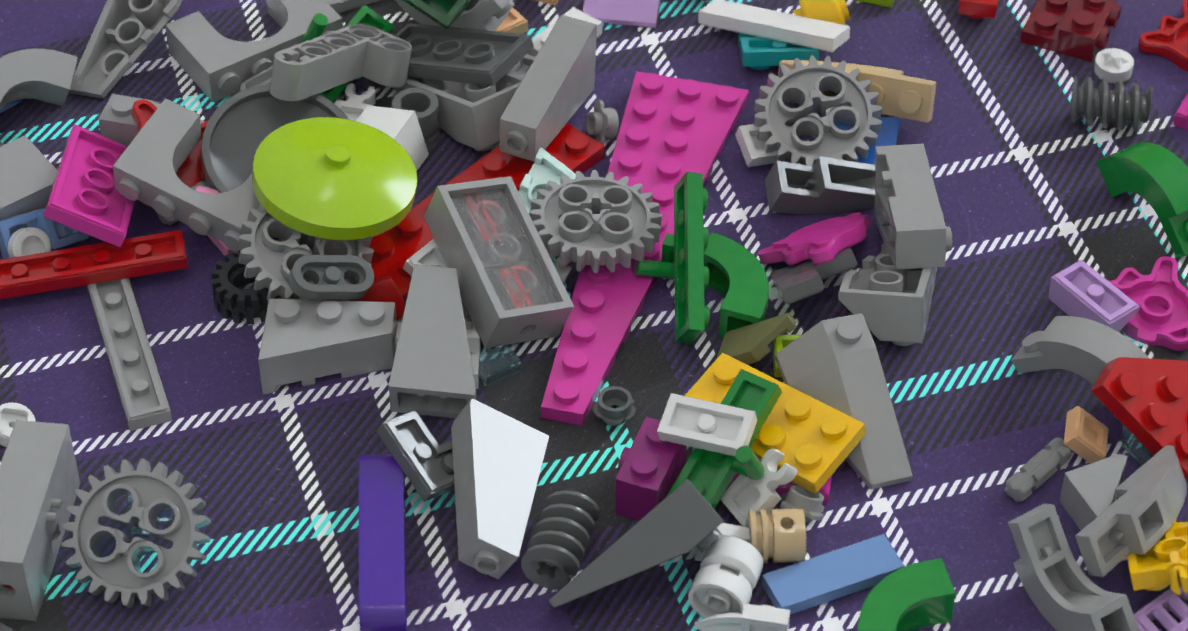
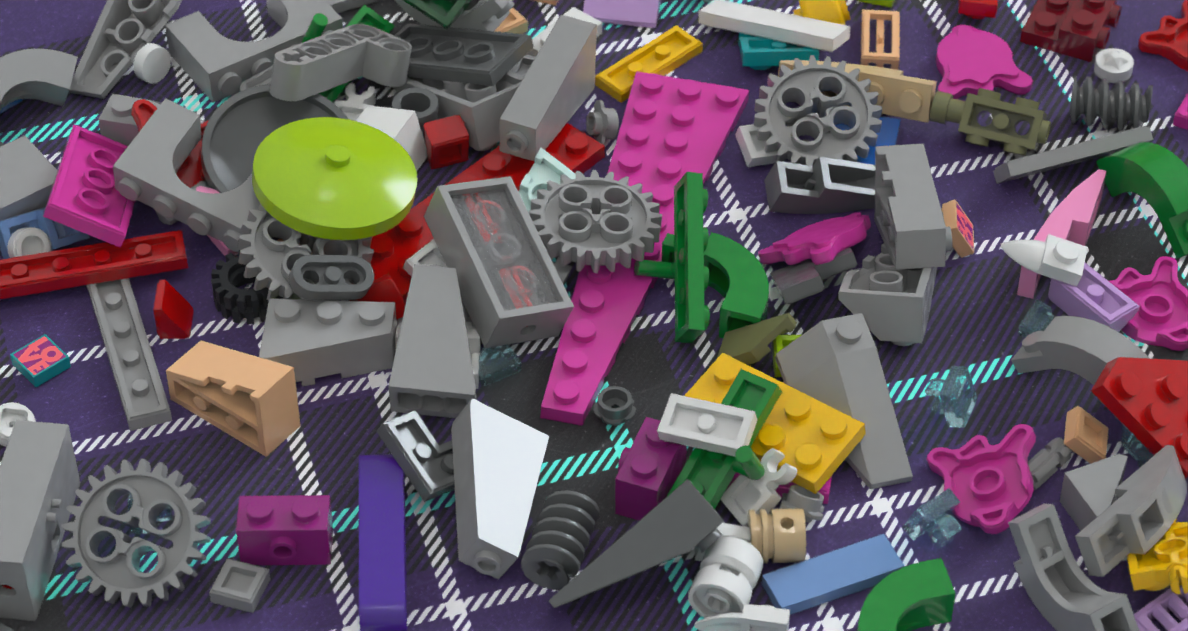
none -> tile [10,334,71,387]
none -> white tile [133,43,171,84]
none -> red slope [153,280,194,339]
none -> light nougat wedge [166,341,301,457]
none -> light grey tile [209,558,270,613]
none -> magenta brick [236,495,333,565]
none -> red slope [424,115,469,169]
none -> yellow tile [595,25,703,103]
none -> light nougat tile [861,10,900,70]
none -> clear light blue tile [903,488,962,549]
none -> clear light blue tile [924,366,978,428]
none -> dark pink tile [927,424,1036,534]
none -> olive brick [930,88,1051,156]
none -> dark pink tile [936,25,1033,99]
none -> light nougat tile [942,199,974,258]
none -> light grey tile [993,126,1153,184]
none -> white plate [1001,234,1088,287]
none -> bright pink slope [1017,169,1107,299]
none -> clear light blue tile [1018,299,1055,338]

